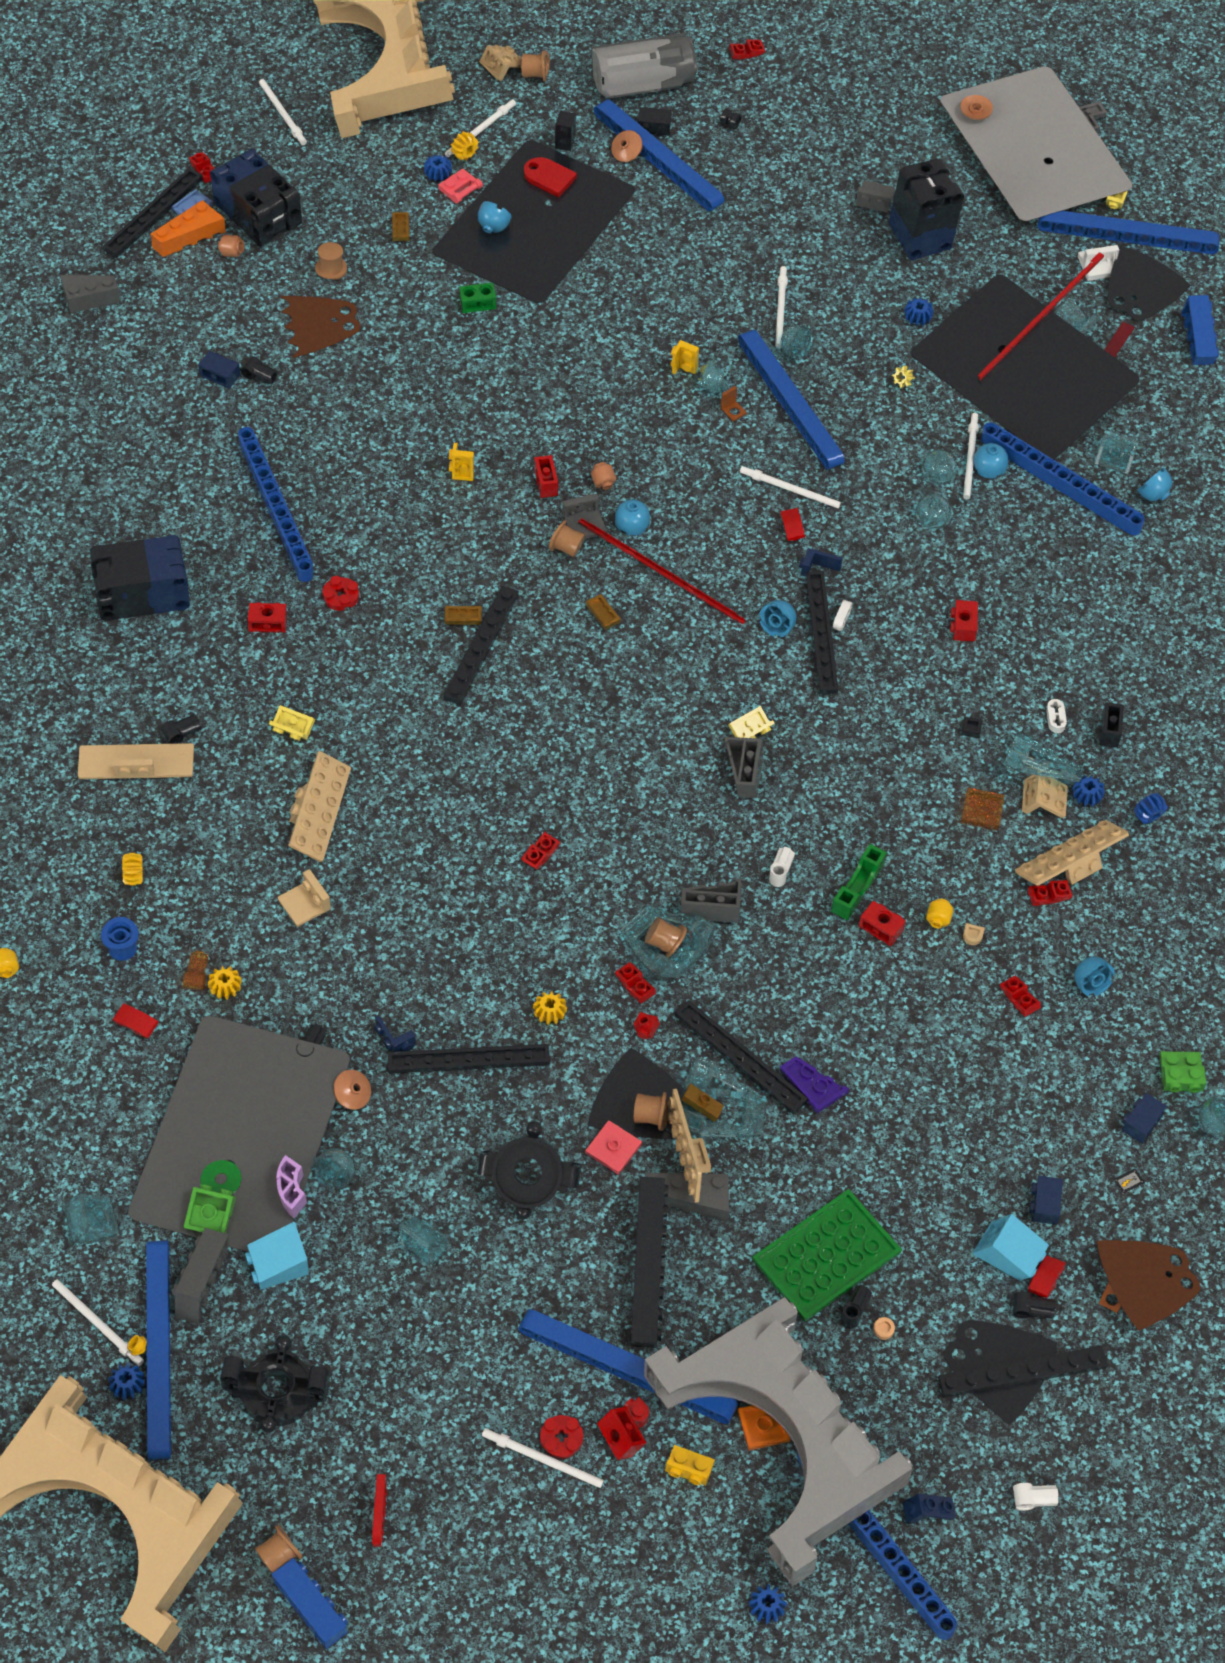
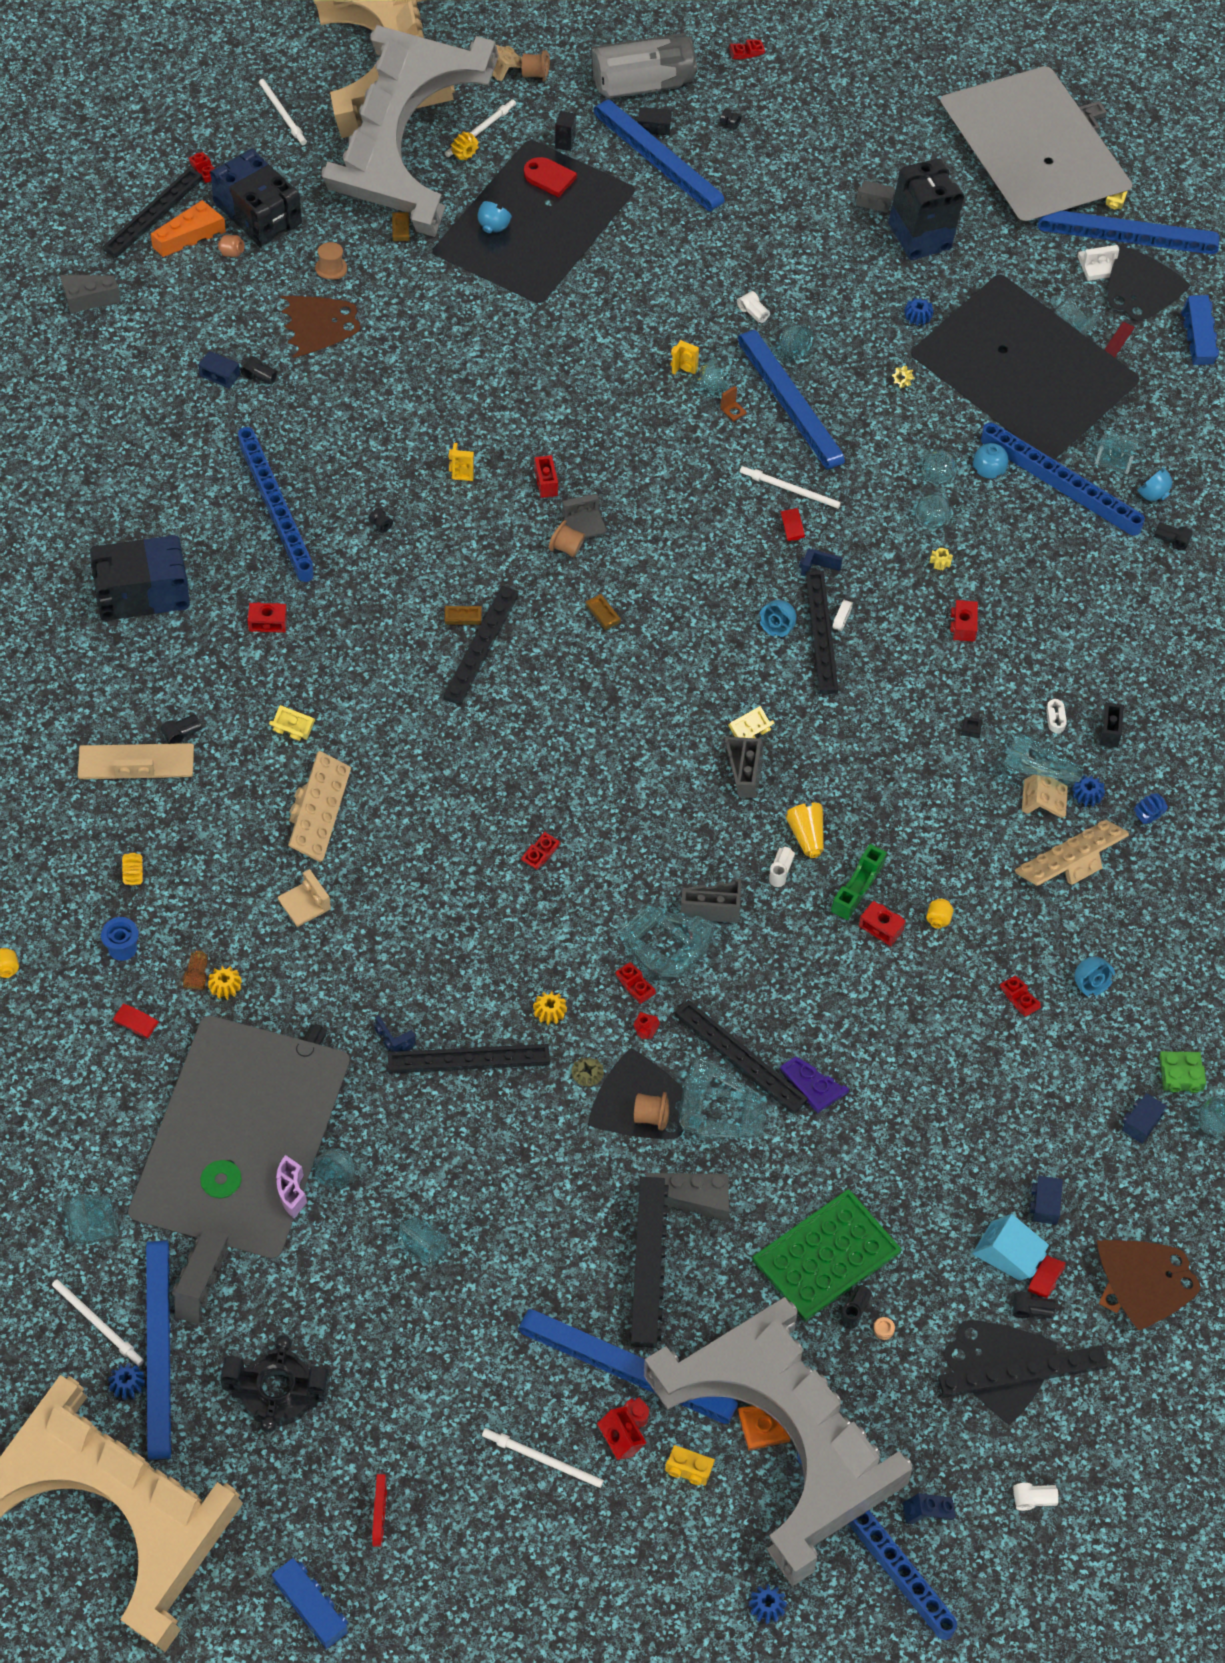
yellow plate [127,1335,147,1356] -> none
medium blue plate [171,189,213,215] -> none
bright green plate [183,1184,237,1233] -> none
medium azure slope [245,1222,309,1290] -> none
medium nougat piece [255,1524,303,1573] -> none
red plate [322,576,359,611] -> none
nougat dish [333,1070,371,1110] -> none
blue gear [424,154,452,182] -> none
coral plate [438,169,483,204] -> none
green brick [459,283,496,313] -> none
black piece [477,1121,582,1220] -> none
red plate [540,1415,583,1459] -> none
red piece [578,518,746,624] -> none
coral plate [585,1120,642,1175] -> none
nougat head [591,462,616,490] -> none
nougat dish [611,130,642,162] -> none
dark azure cylinder [615,499,650,535] -> none
medium nougat piece [645,917,687,959] -> none
tan bracket [667,1089,711,1203] -> none
pearl gold plate [681,1083,724,1122] -> none
white bar [775,266,788,348] -> none
nougat dish [960,95,993,120] -> none
clear orange plate [961,788,1005,830] -> none
white bar [963,413,979,499] -> none
tan tile [963,923,985,945] -> none
red piece [977,252,1104,381] -> none
red slope [1027,880,1073,906] -> none
sticker [1114,1169,1145,1193] -> none
none -> light grey arch [321,25,499,237]
none -> black wheel [368,508,393,533]
none -> olive gear [572,1056,604,1086]
none -> white piece [737,291,770,323]
none -> yellow cone [785,802,824,858]
none -> light yellow gear [930,548,953,570]
none -> black piece [1154,522,1193,550]

